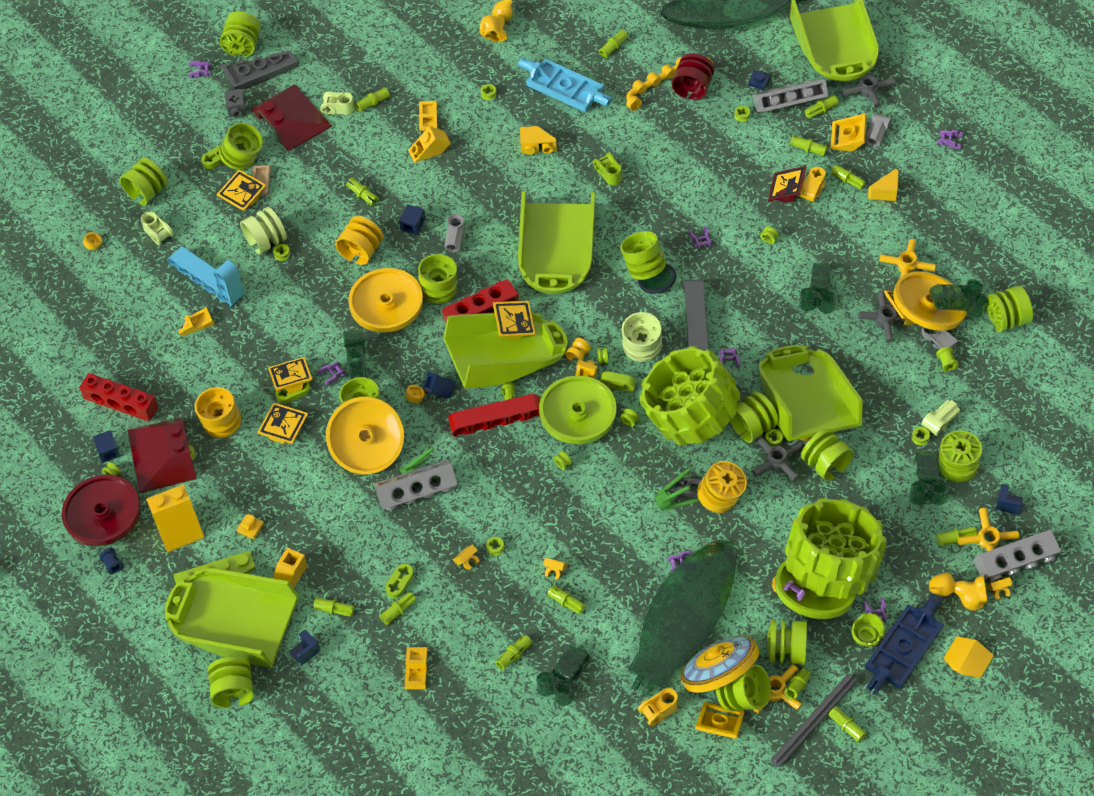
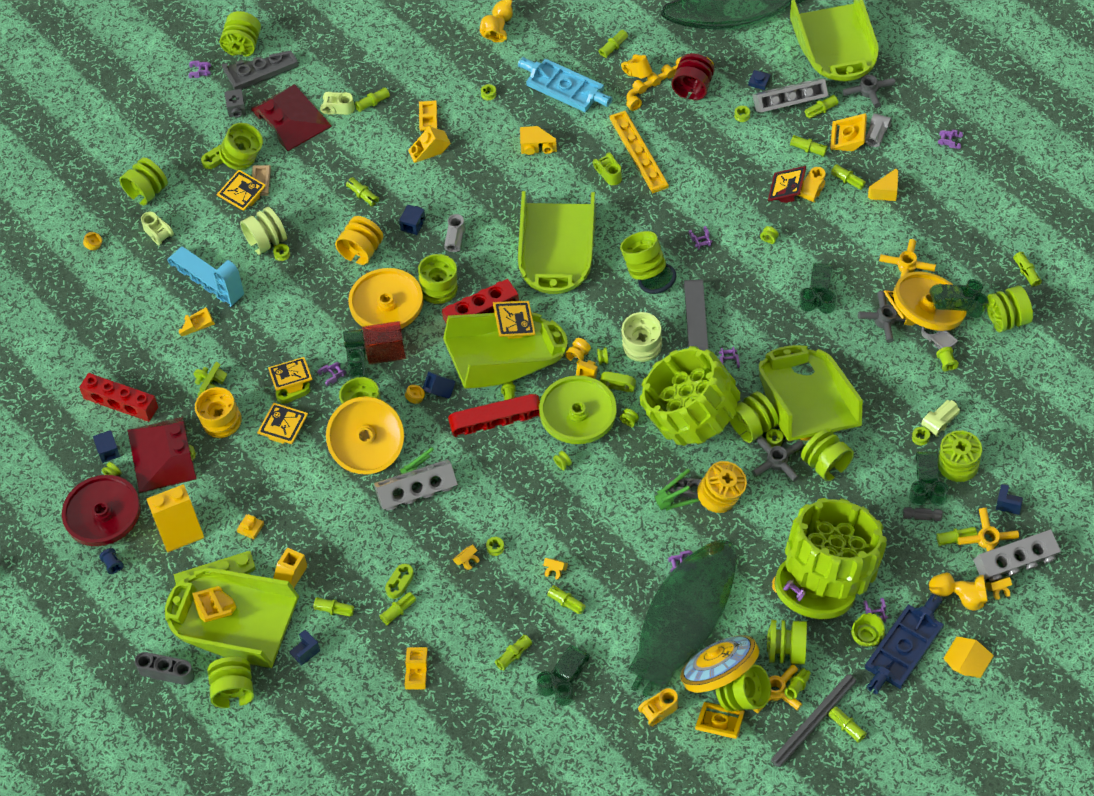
none -> dark grey beam [135,652,195,685]
none -> yellow slope [192,586,237,622]
none -> lime hips [193,362,228,396]
none -> clear red slope [362,321,406,365]
none -> yellow tile [609,110,669,194]
none -> yellow piece [621,54,653,78]
none -> dark grey axle [903,507,943,521]
none -> lime pin [1013,252,1042,287]

